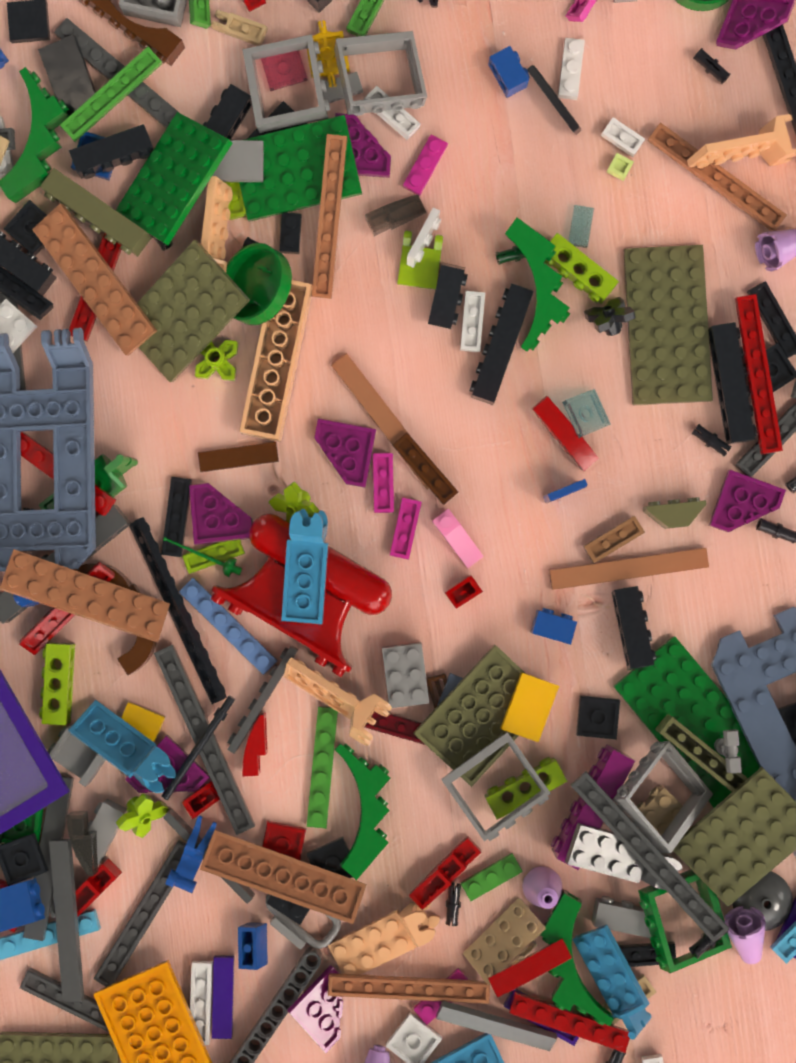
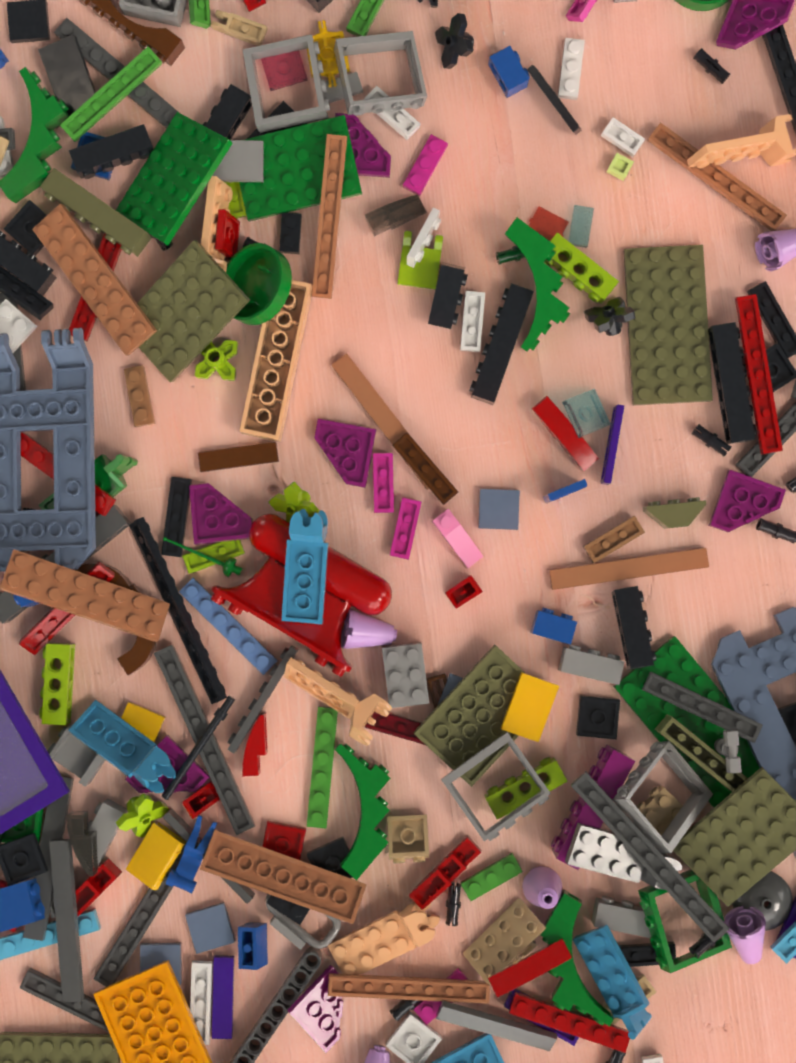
none -> medium nougat plate [124,365,155,427]
none -> yellow piece [125,822,186,890]
none -> sand blue tile [140,943,182,985]
none -> sand blue tile [185,902,236,954]
none -> red tile [215,209,240,259]
none -> lavender cone [341,609,397,649]
none -> tan plate [387,814,429,863]
none -> black pin [390,1000,420,1021]
none -> black plant [435,13,474,69]
none -> sand blue tile [478,489,520,530]
none -> clear red piece [529,206,569,241]
none -> light grey brick [558,644,625,685]
none -> dark purple tile [600,404,624,485]
none -> dark grey tile [641,672,763,743]

